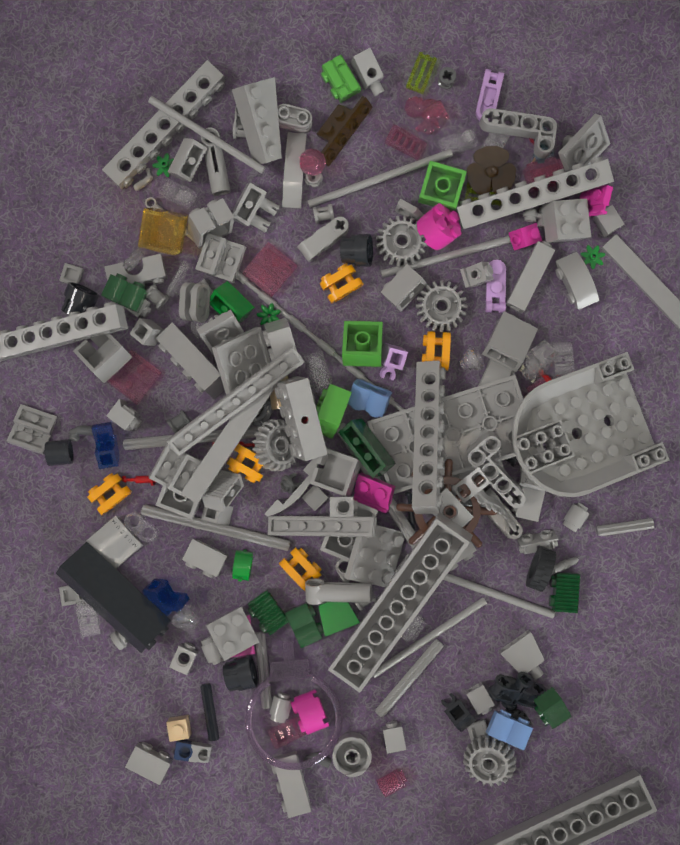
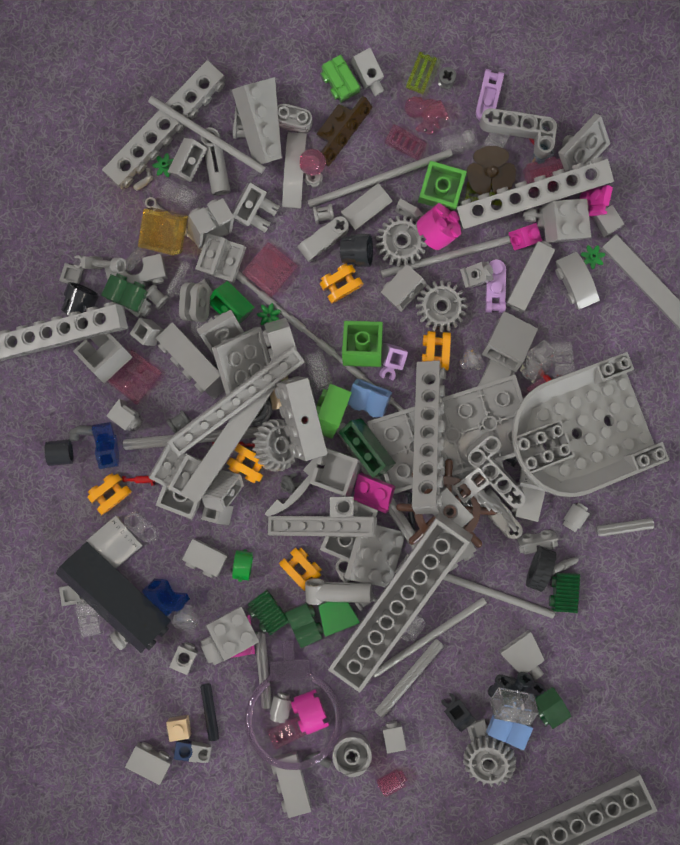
light grey slope [7,404,57,455] -> none
light grey axle [141,505,290,551] -> none
black piece [223,655,258,692] -> none
light grey tile [302,485,329,511] -> none
light grey brick [465,682,495,715] -> none
none -> light grey bar [74,255,126,274]
none -> light grey piece [341,183,392,231]
none -> clear brick [490,687,538,726]

